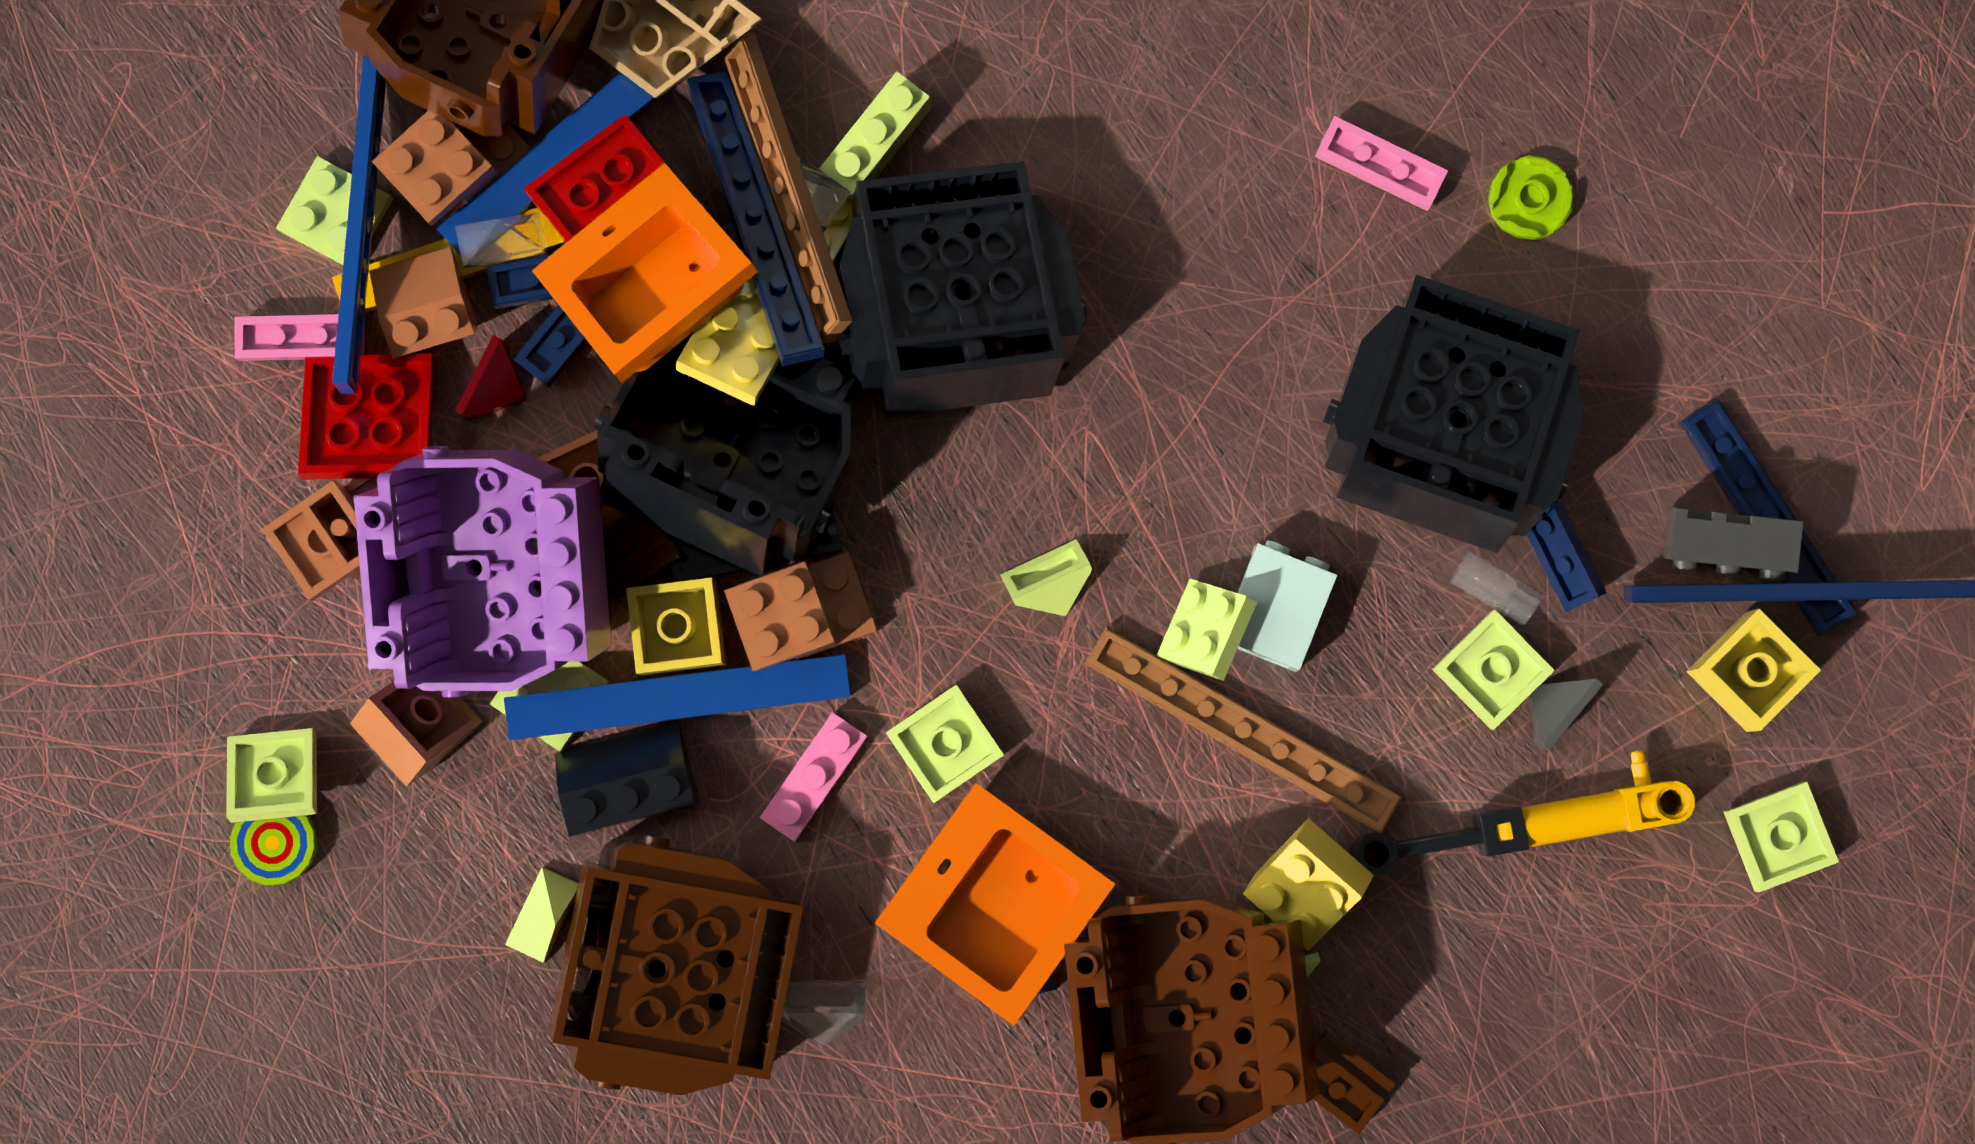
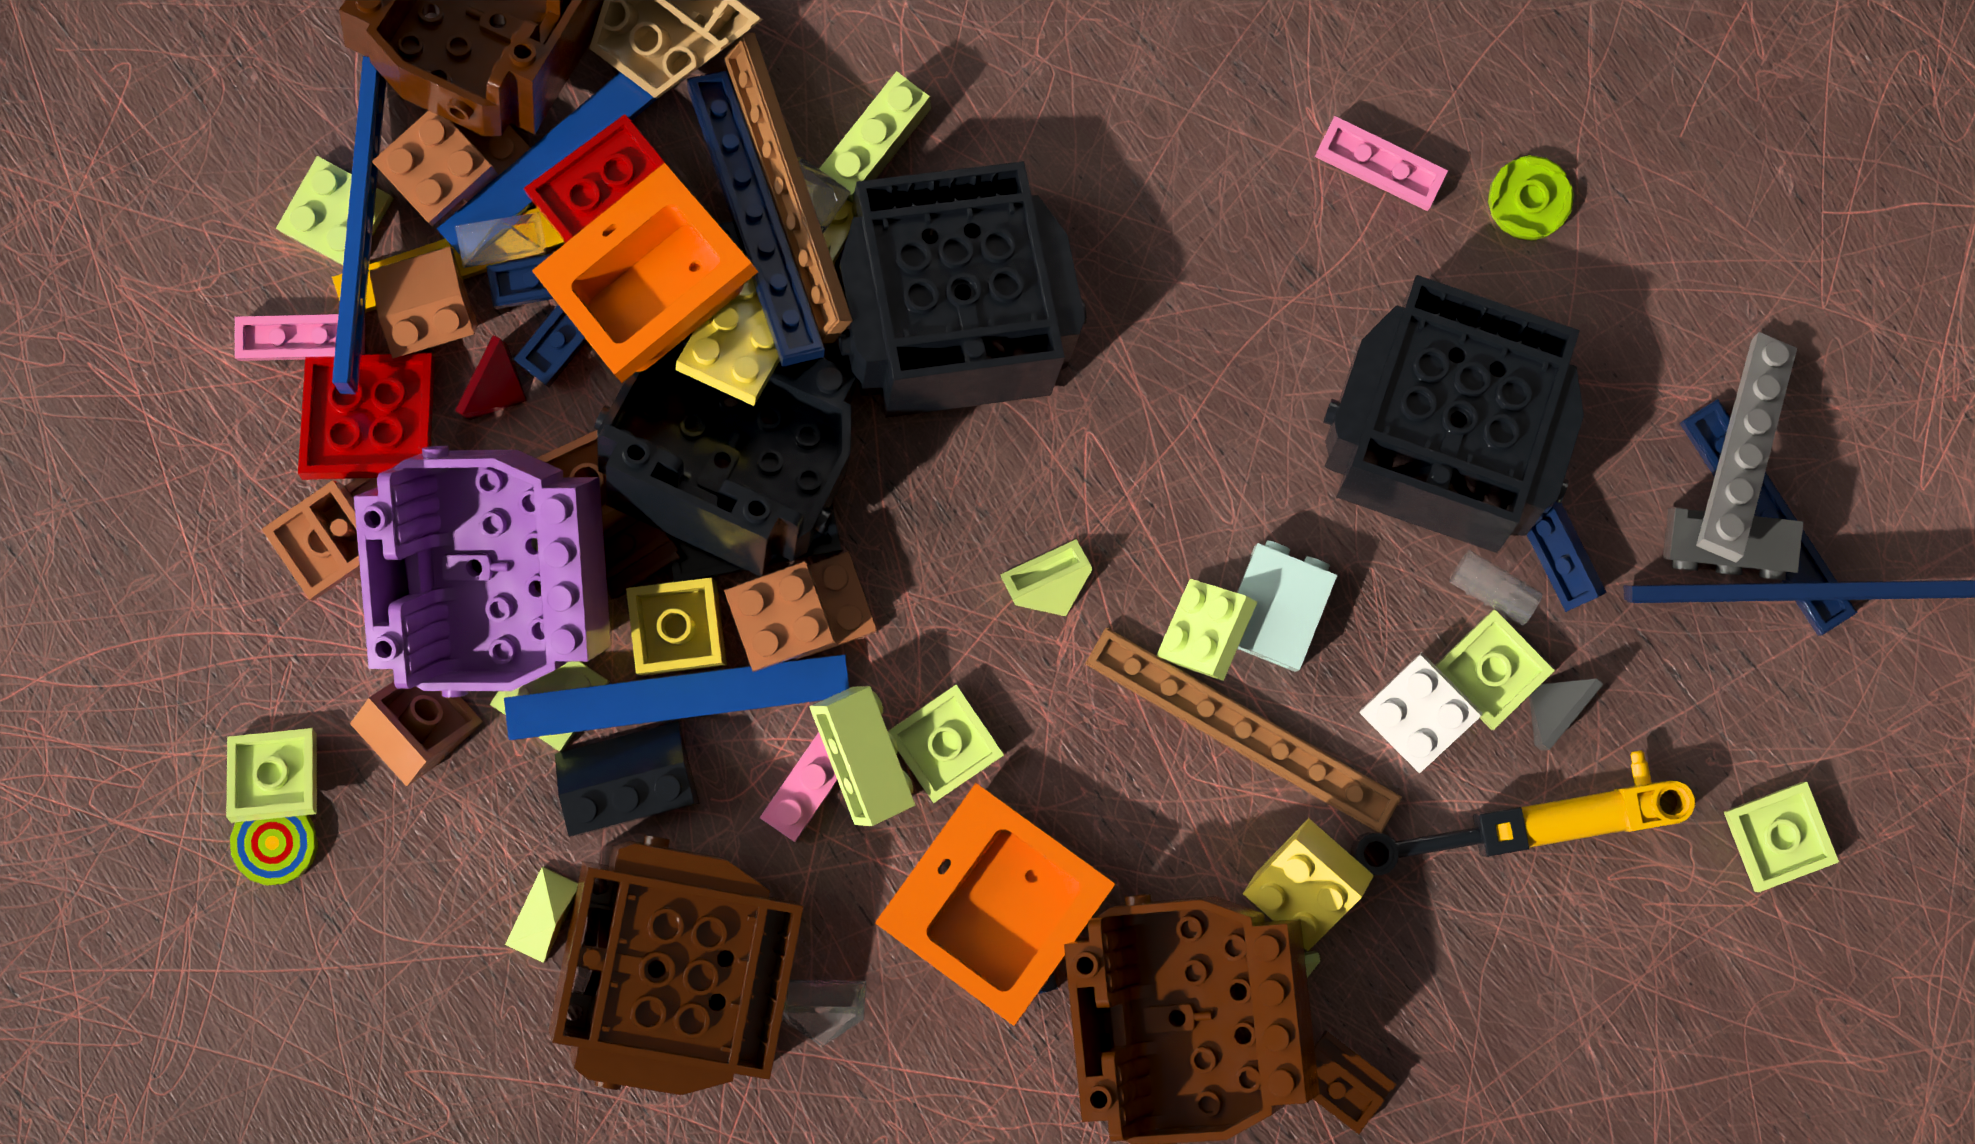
light yellow brick [1686,609,1821,732] -> none
none -> yellowish green brick [809,686,915,826]
none -> white plate [1359,652,1482,773]
none -> light grey plate [1696,332,1797,563]

